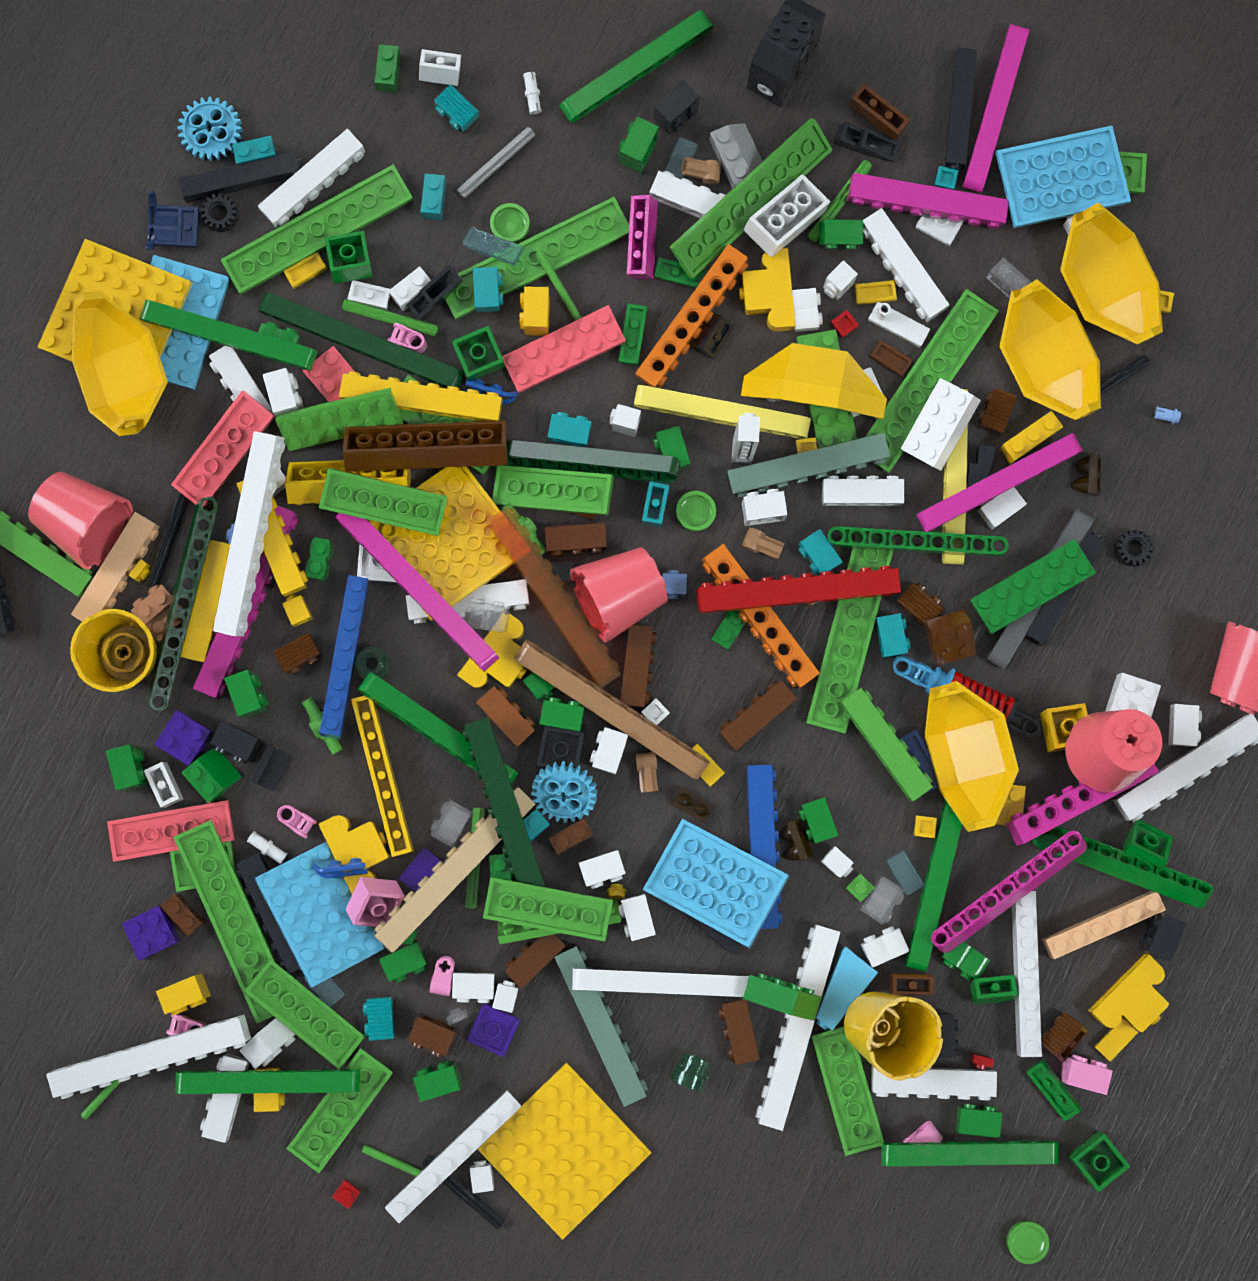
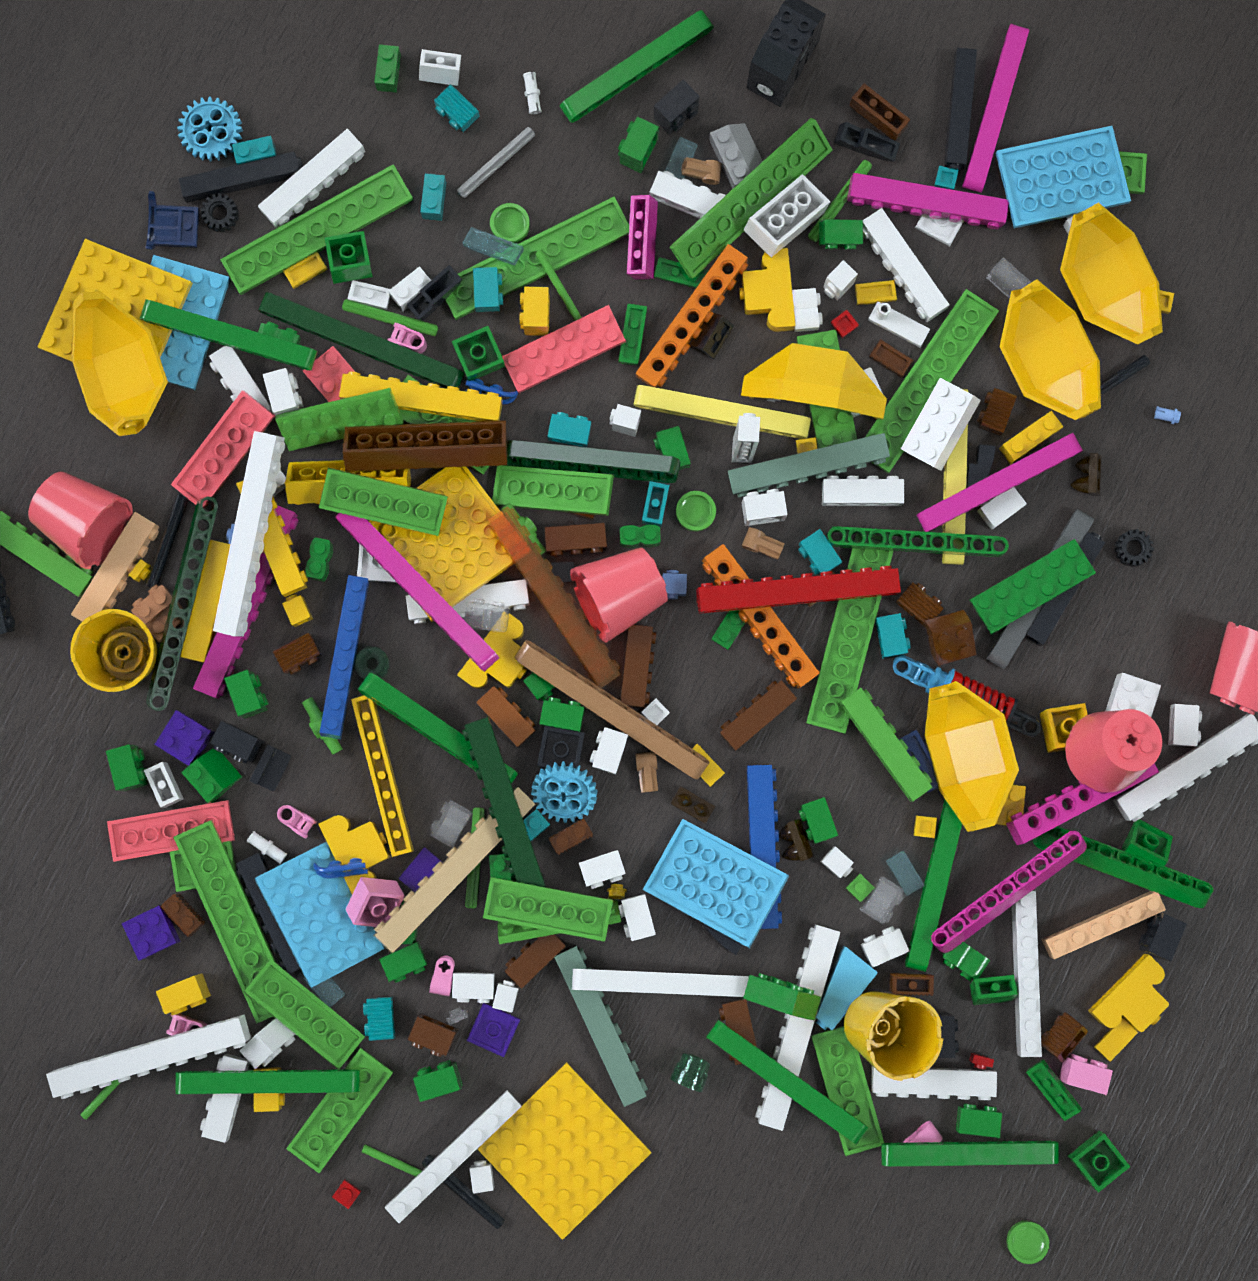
none -> green brick [620,525,661,548]
none -> green beam [707,1020,869,1145]

